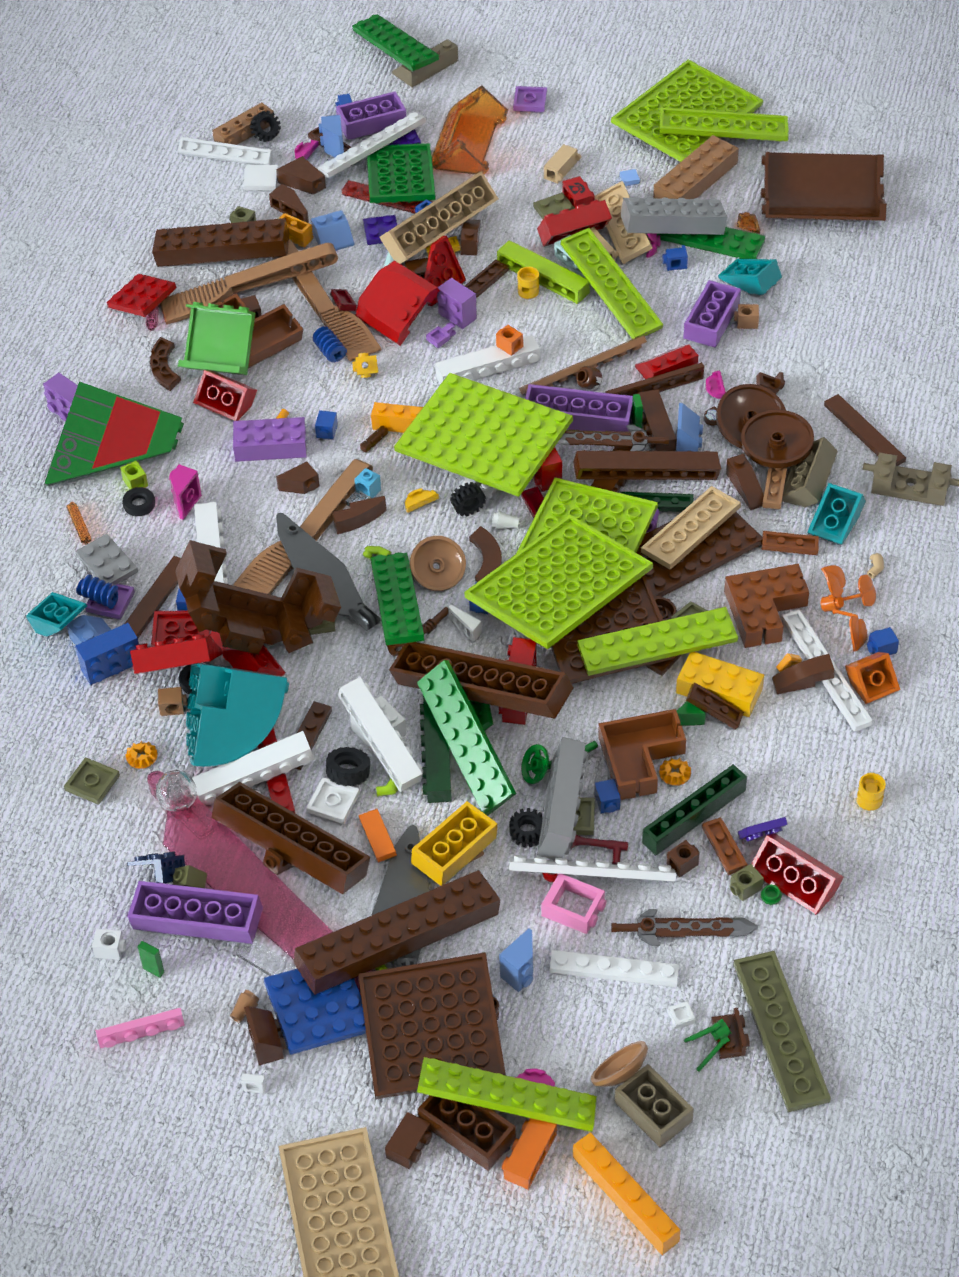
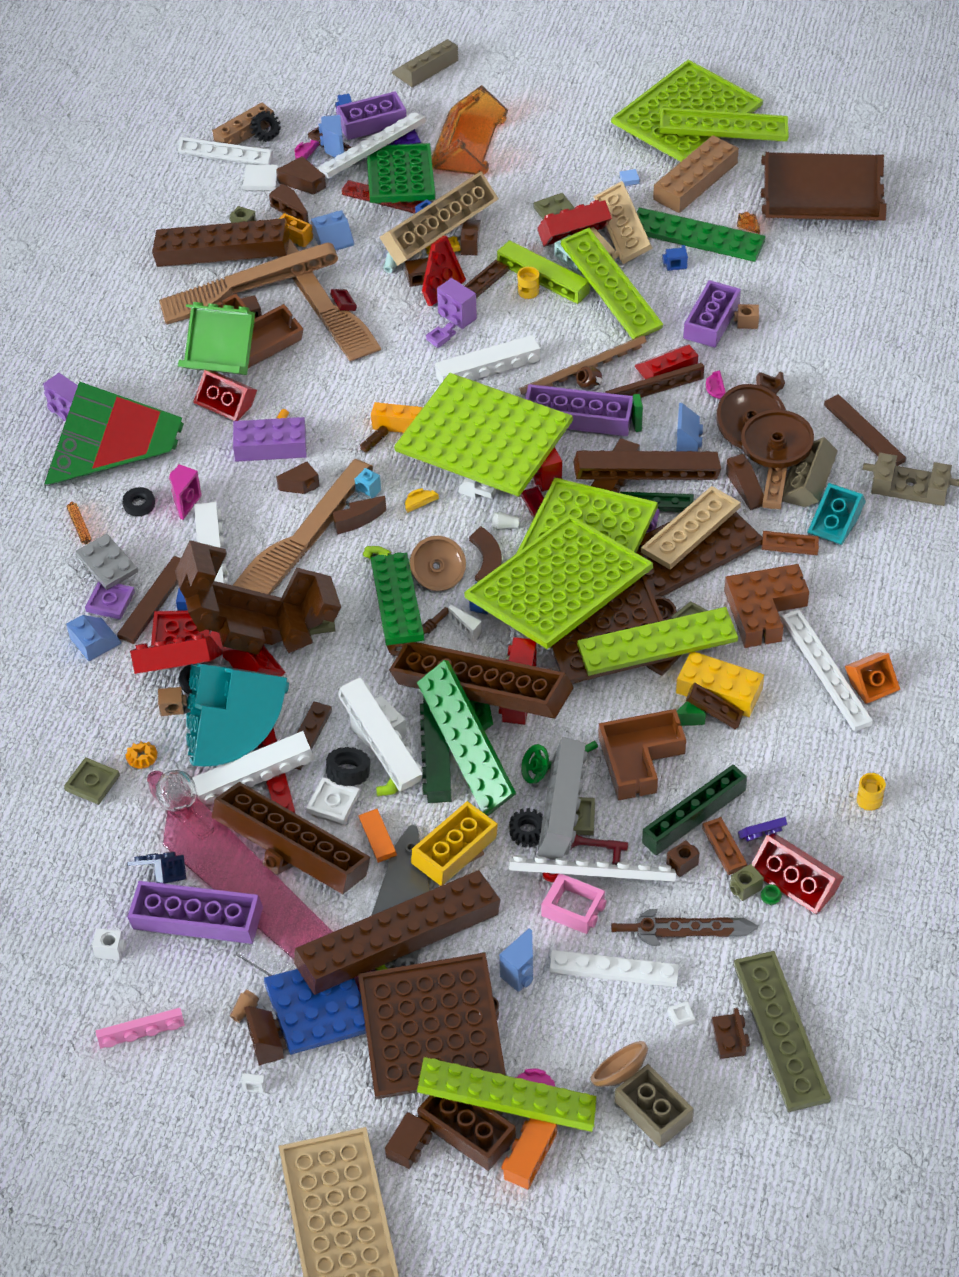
teal slope [26,592,87,637] -> none
blue piece [75,623,139,685] -> none
blue piece [76,574,119,609] -> none
red plate [106,274,177,317] -> none
lime brick [120,461,148,489] -> none
green tile [137,941,164,978] -> none
clear pink cylinder [145,305,159,331] -> none
reddish brown tile [150,337,181,391] -> none
olive brick [173,865,207,888] -> none
dark grey wing [276,513,381,631] -> none
blue piece [312,326,347,362] -> none
blue brick [315,410,338,440] -> none
green plate [352,14,439,72] -> none
yellow brick [352,353,378,378] -> none
red wedge [355,261,440,346] -> none
dark purple plate [363,215,397,245] -> none
black tyre [450,482,486,516] -> none
orange brick [496,325,523,356] -> none
medium lavender plate [513,86,547,112] -> none
tan brick [544,144,582,184] -> none
reddish brown sword [557,425,669,451] -> none
red brick [562,176,595,208] -> none
light orange brick [573,1132,680,1255] -> none
blue brick [594,779,620,814] -> none
light grey brick [620,197,728,235] -> none
reddish brown brick [638,389,677,451] -> none
dark pink plant [646,233,661,258] -> none
light orange gear [659,757,691,786] -> none
green plant [684,1019,732,1071] -> none
tile [704,406,717,426] -> none
teal slope [718,259,782,295] -> none
reddish brown slope [772,654,834,694] -> none
light orange tile [776,653,802,672] -> none
orange plant [820,565,876,652] -> none
tan arm [867,553,884,579] -> none
blue brick [867,627,899,655] -> none

